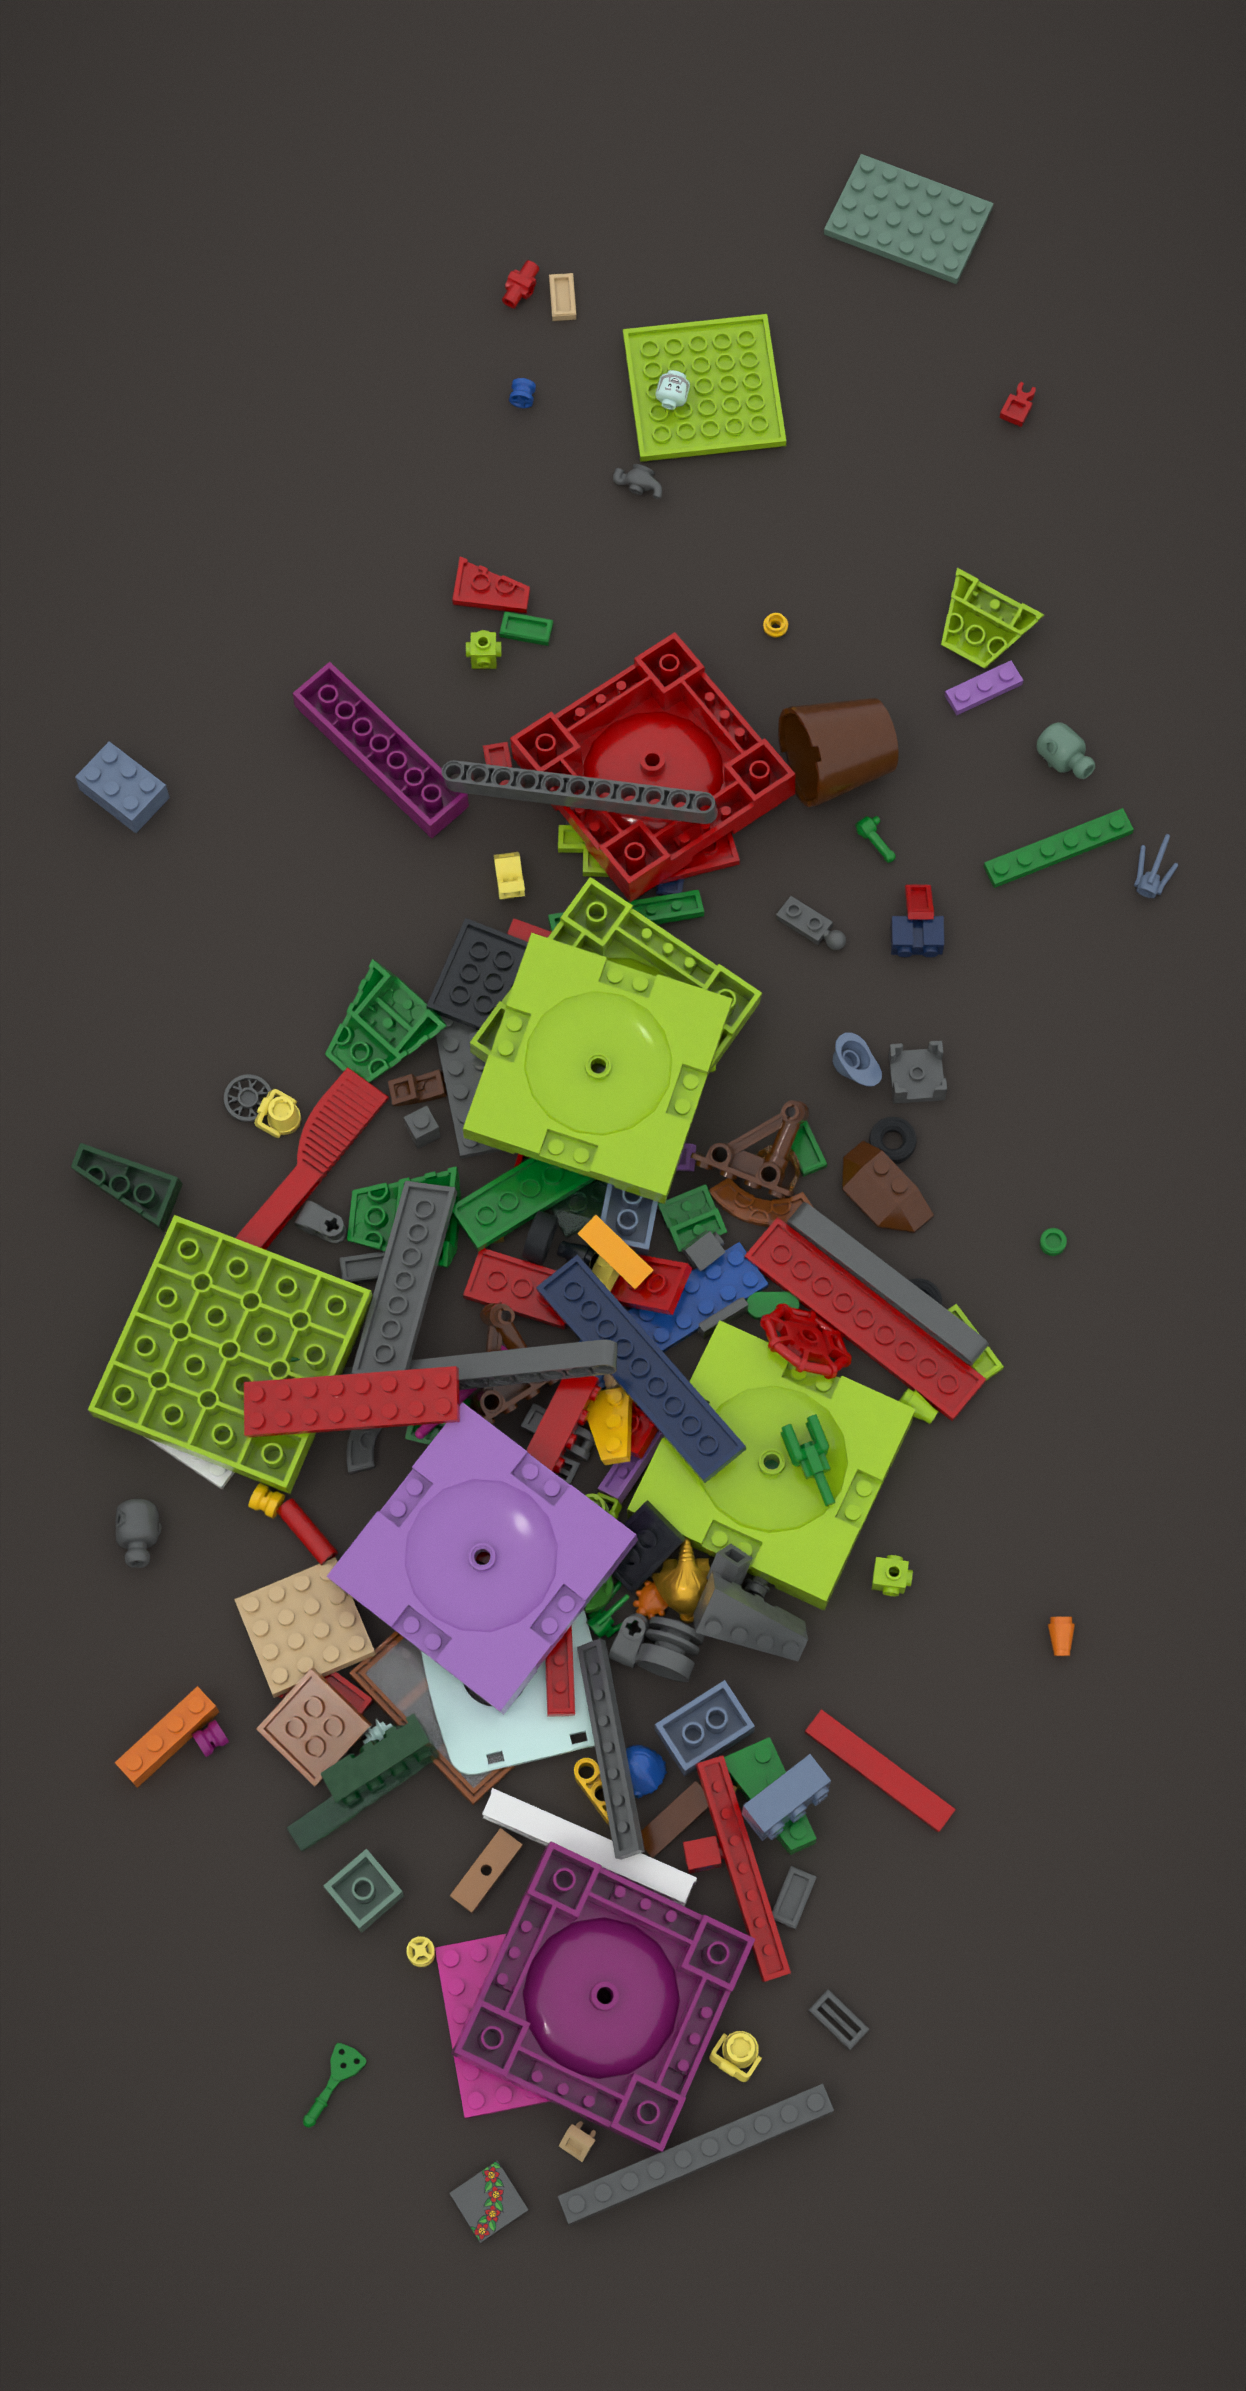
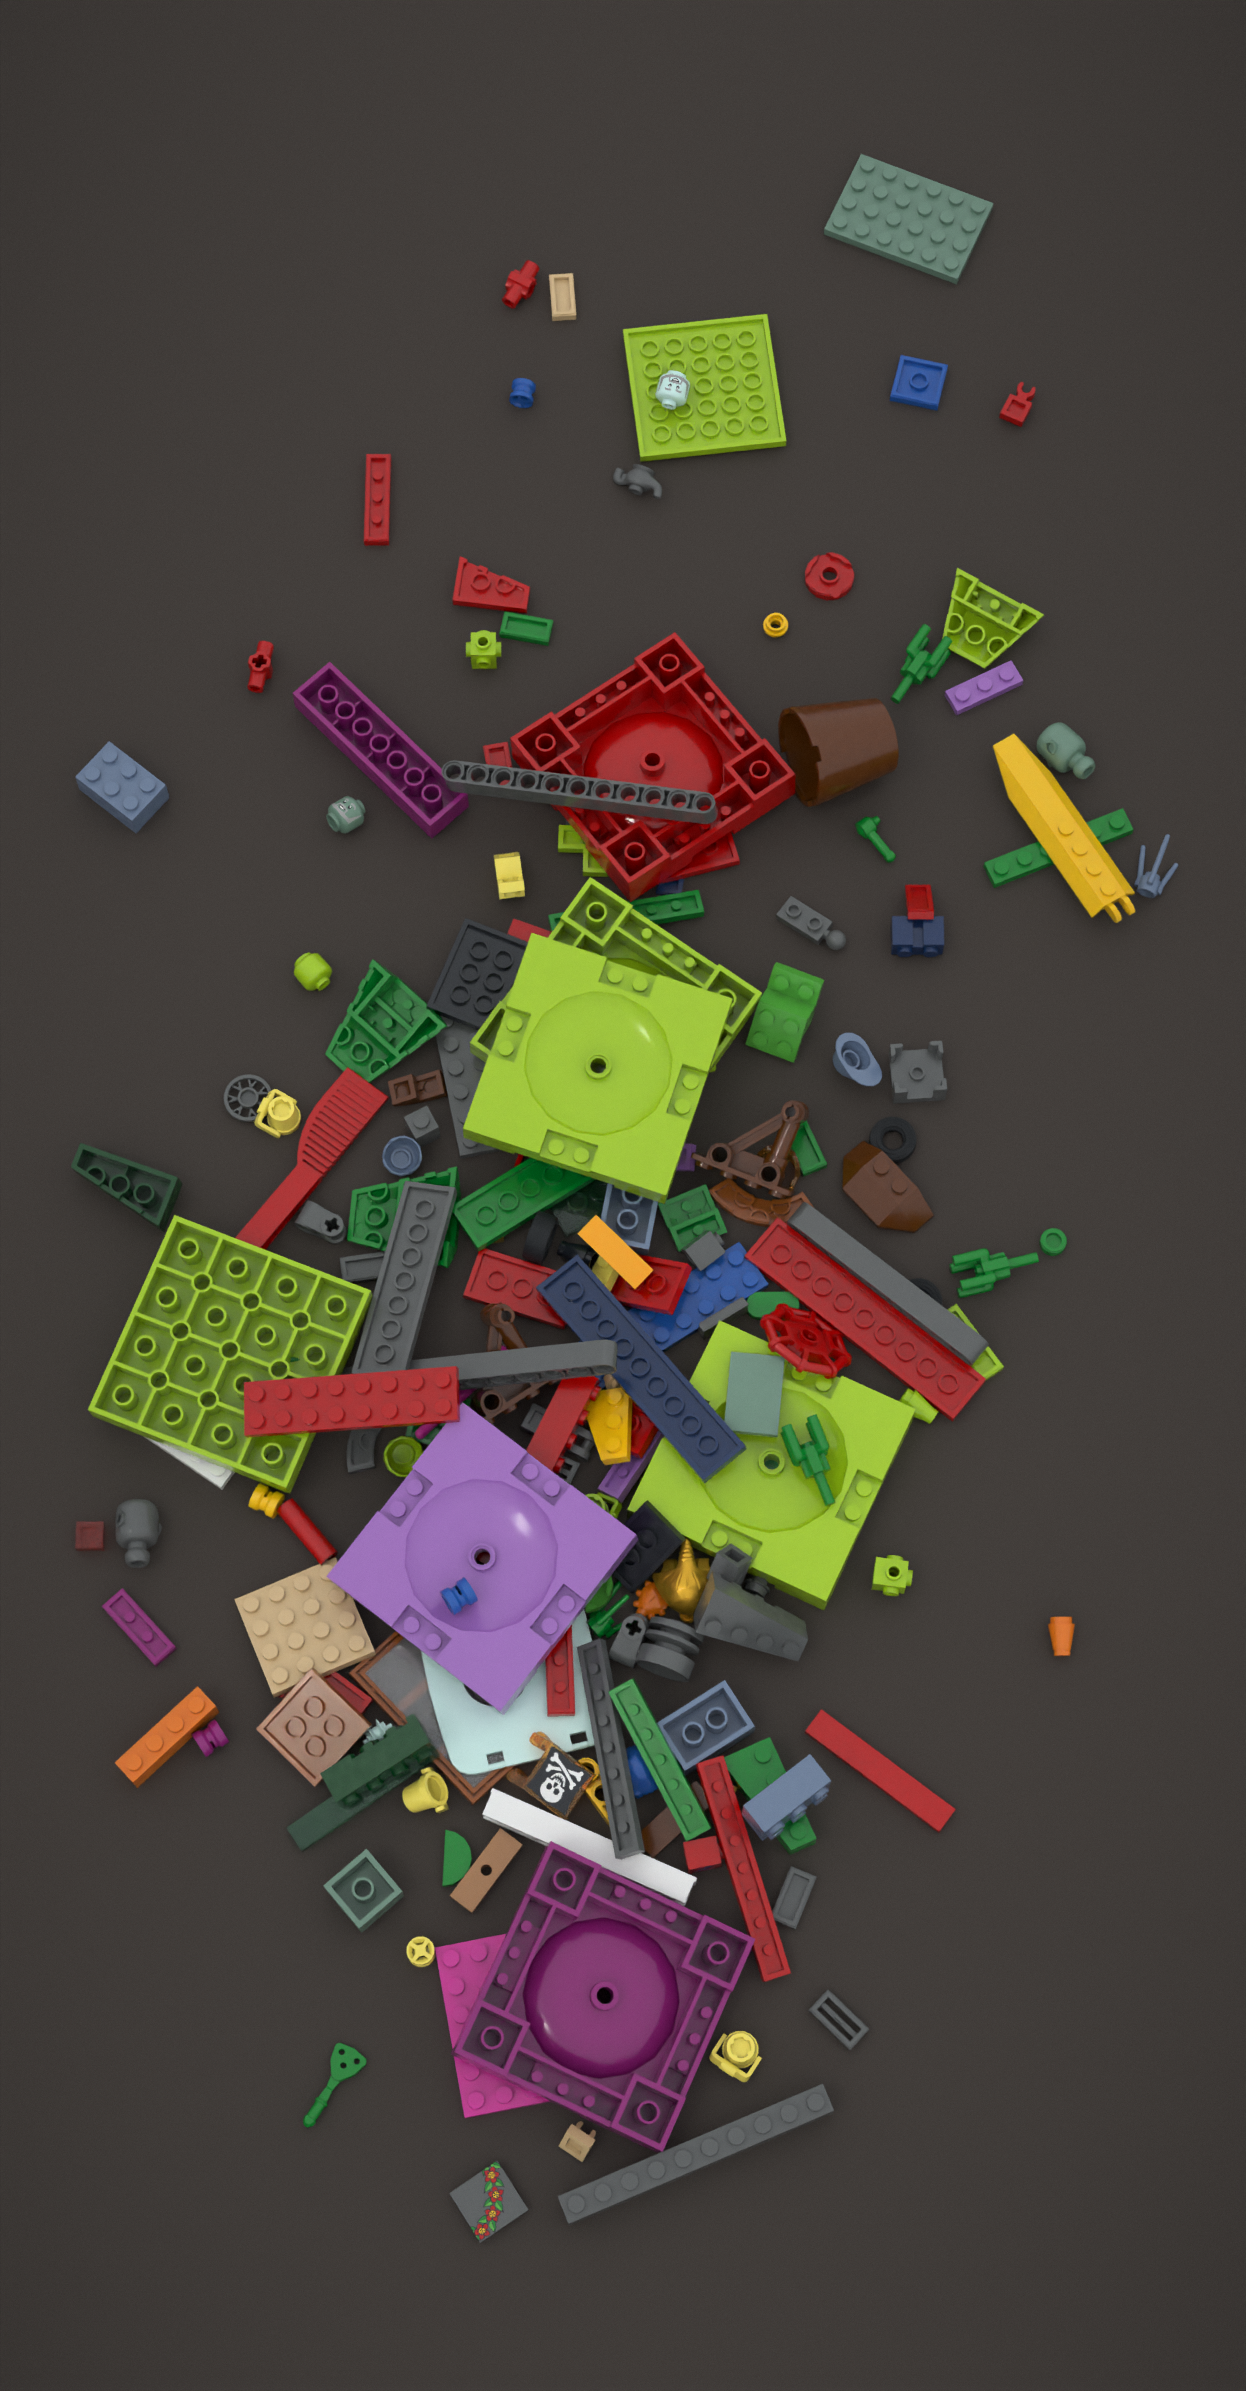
none -> clear red plate [75,1522,105,1551]
none -> magenta tile [102,1588,177,1667]
none -> red axle [247,641,274,693]
none -> lime head [294,952,332,991]
none -> sand green head [326,796,365,834]
none -> red tile [364,454,391,545]
none -> sand blue hair [382,1135,422,1177]
none -> lime hair [383,1436,424,1478]
none -> light yellow piece [402,1767,449,1813]
none -> blue wheel [440,1577,478,1615]
none -> green tile [442,1830,472,1887]
none -> flag [506,1731,596,1820]
none -> green plate [608,1678,712,1842]
none -> sand green tile [724,1352,785,1437]
none -> bright green bracket [745,962,825,1063]
none -> red tile [805,552,854,600]
none -> blue tile [890,355,948,411]
none -> green plant [890,624,952,704]
none -> green plant [949,1248,1039,1299]
none -> yellow hinge [993,734,1135,923]

